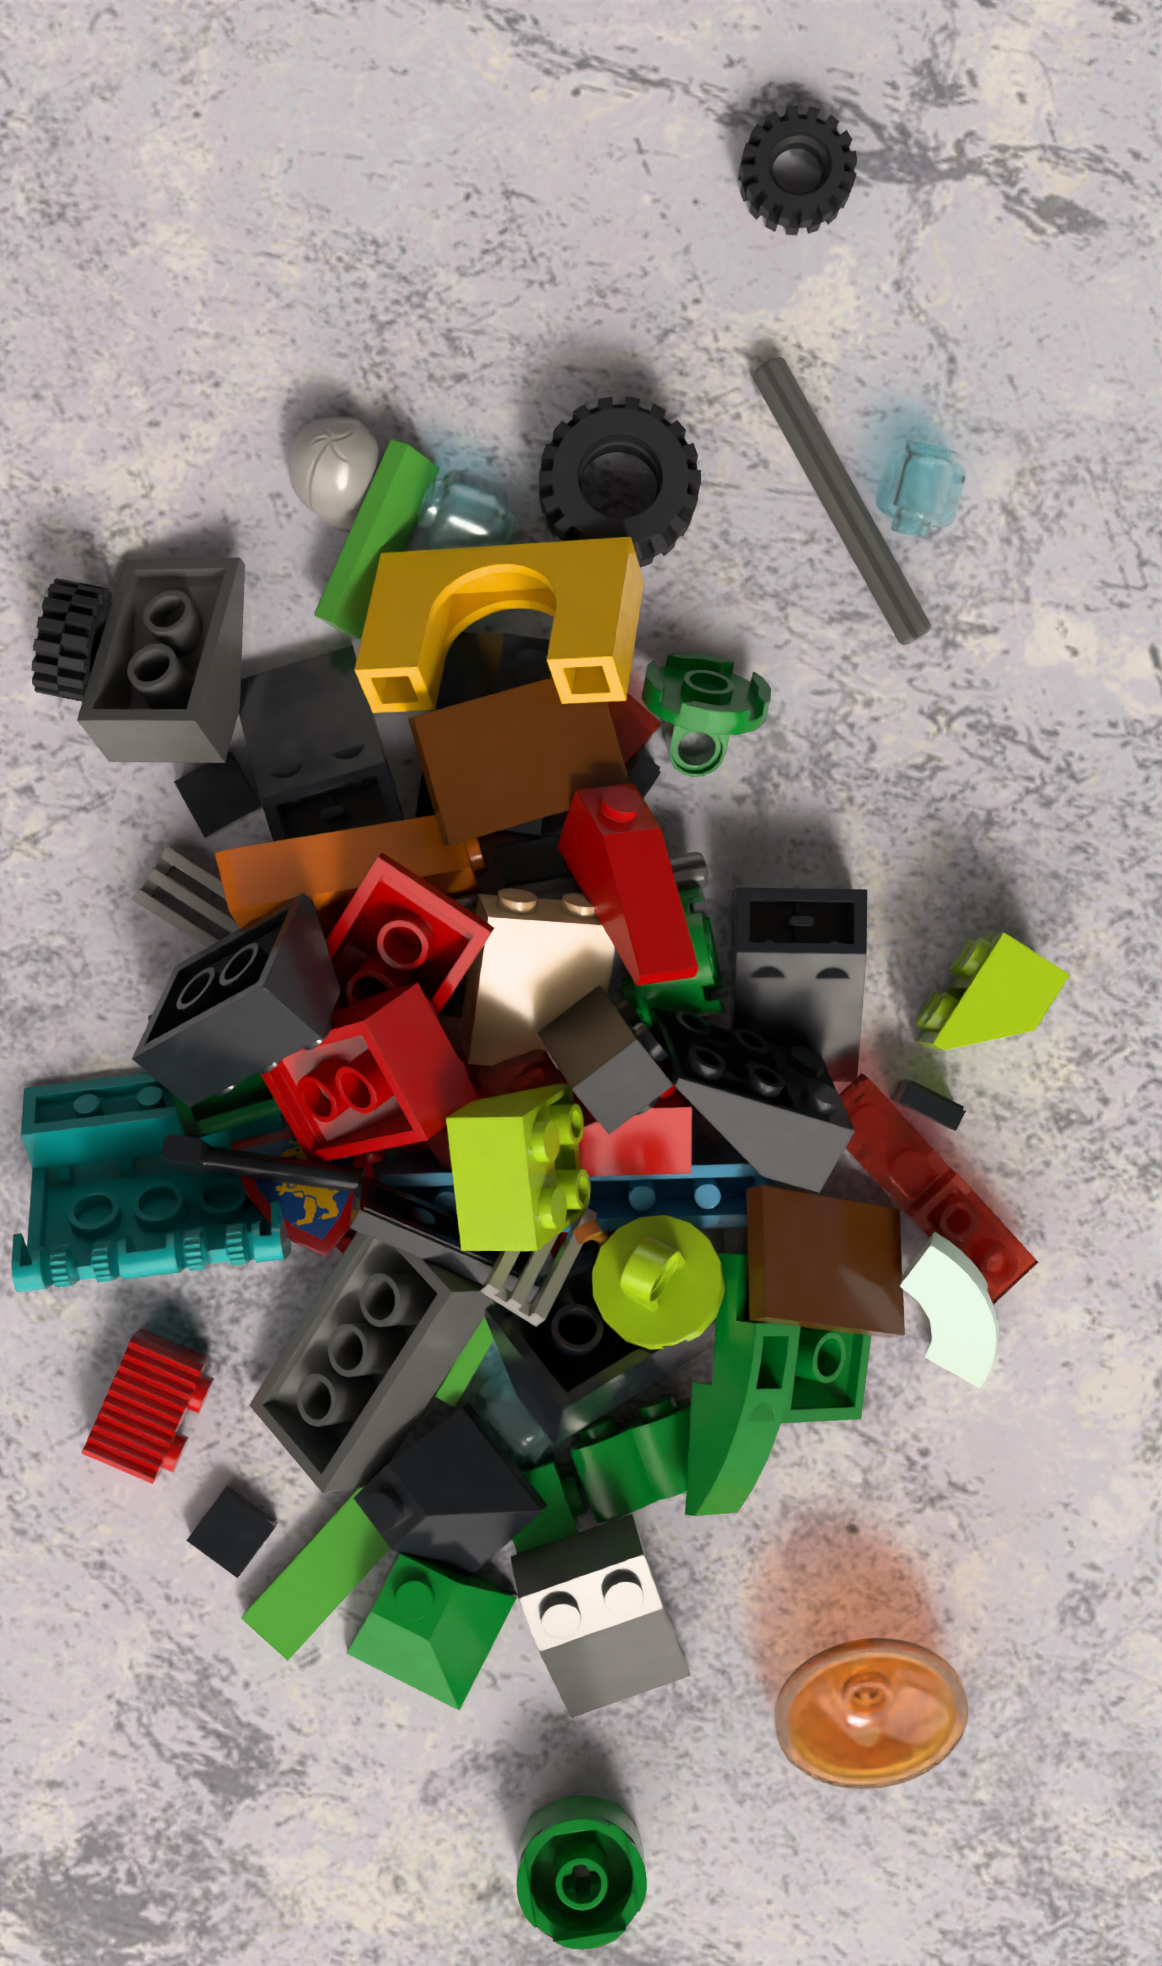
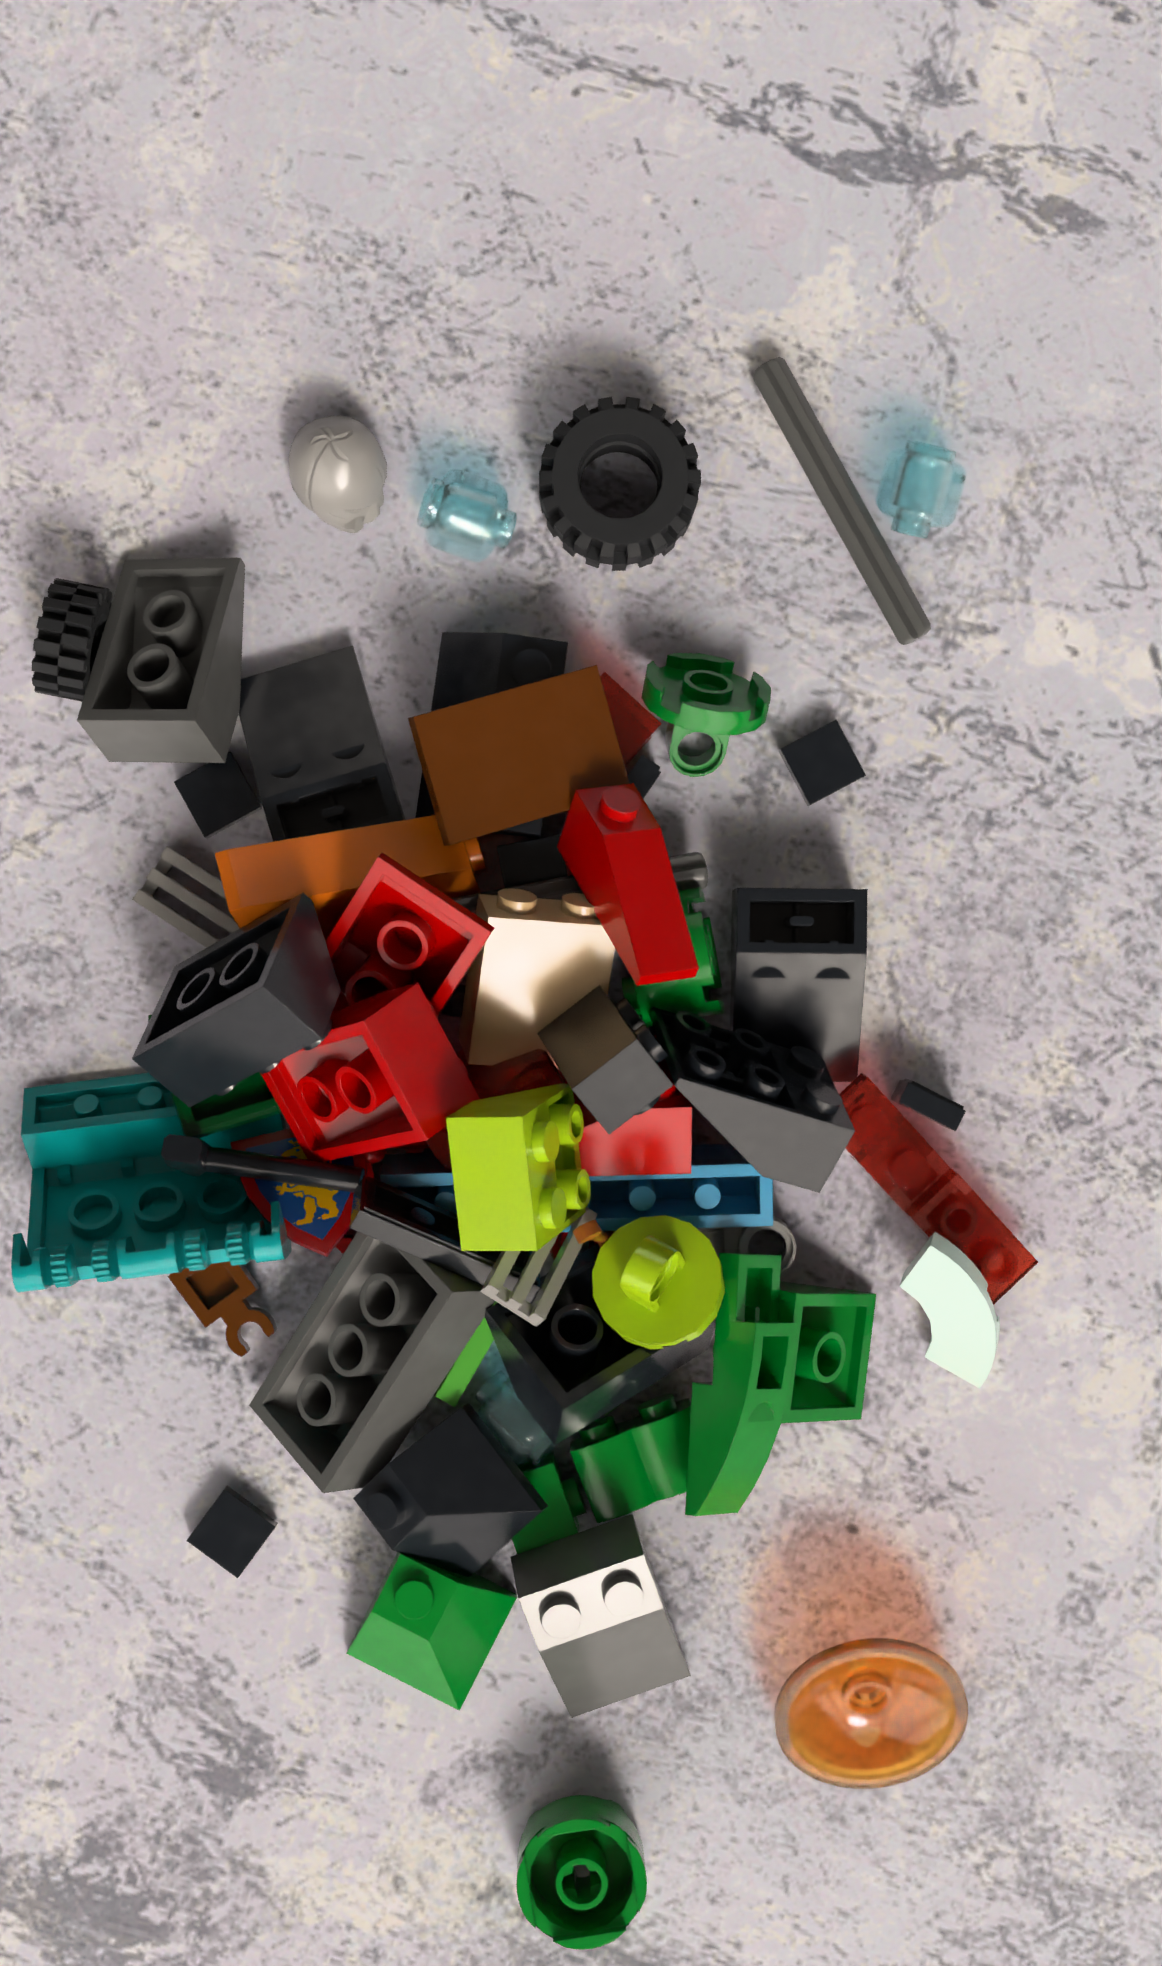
red brick [81,1328,214,1484] -> none
bright green tile [241,1488,390,1661] -> none
bright green tile [314,439,440,641] -> none
yellow arch [354,537,644,713] -> none
black tyre [738,106,857,235] -> none
reddish brown tile [746,1185,905,1338] -> none
lime slope [915,932,1070,1051] -> none
none -> reddish brown plate [167,1261,277,1357]
none -> black tile [779,720,866,806]

